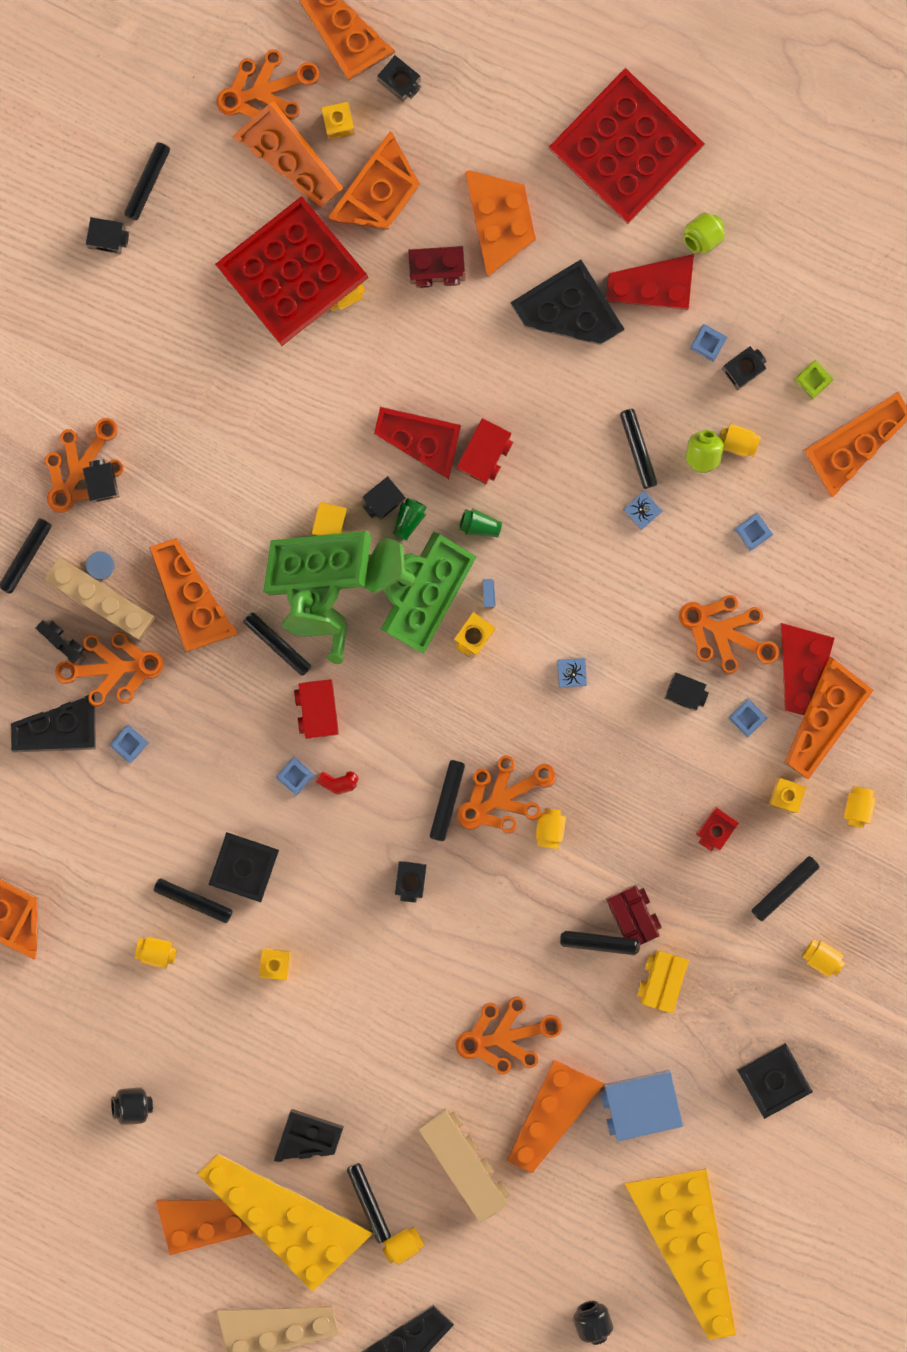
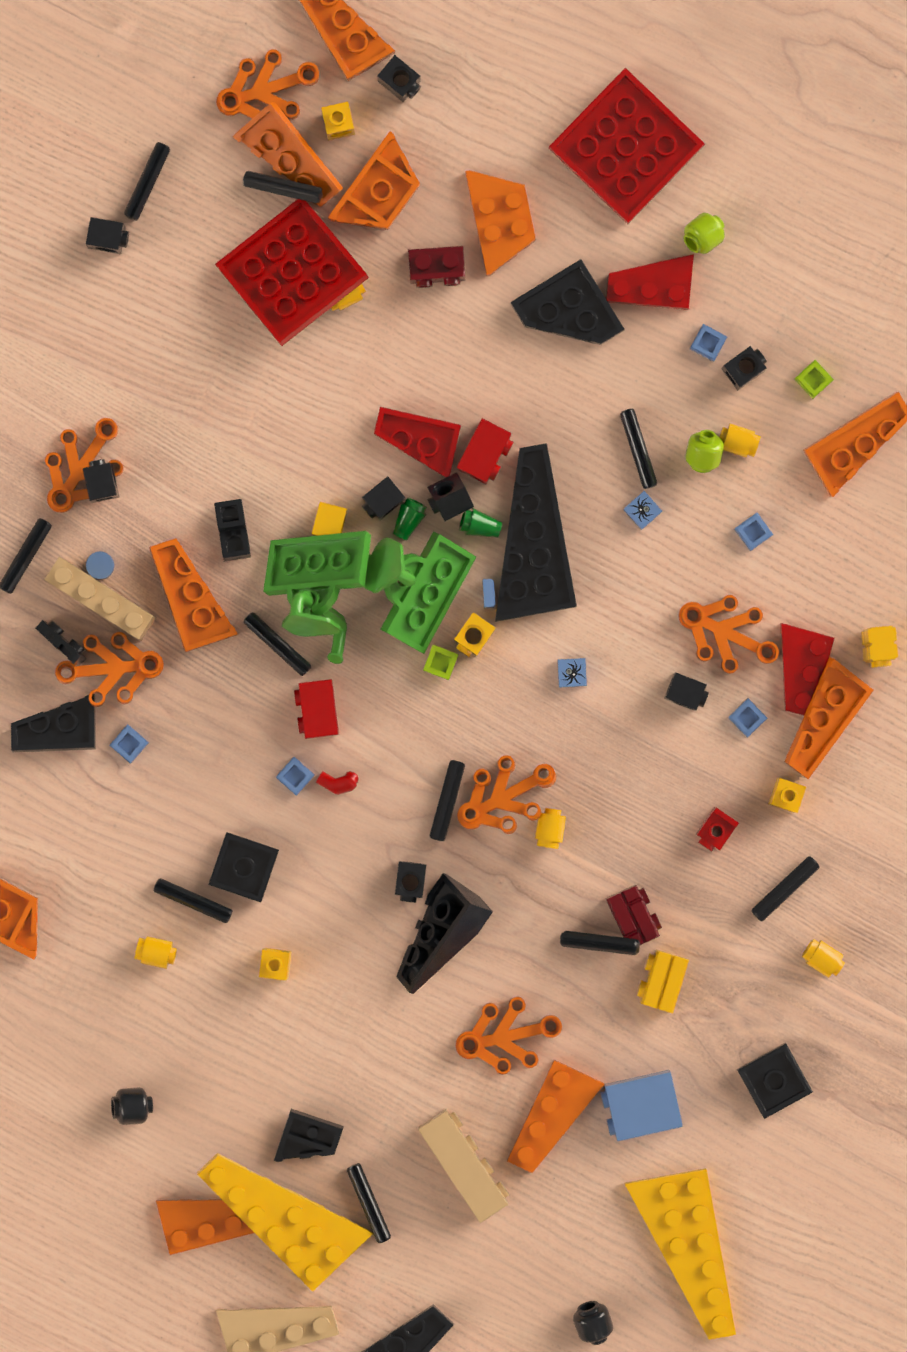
yellow brick [382,1227,426,1266] -> none
yellow brick [843,786,876,828] -> none
none -> black slope [214,499,251,562]
none -> black axle [243,171,323,203]
none -> black wedge [396,873,493,994]
none -> lime plate [423,645,459,680]
none -> black brick [427,472,474,521]
none -> black wing [495,443,577,622]
none -> yellow brick [861,626,898,668]

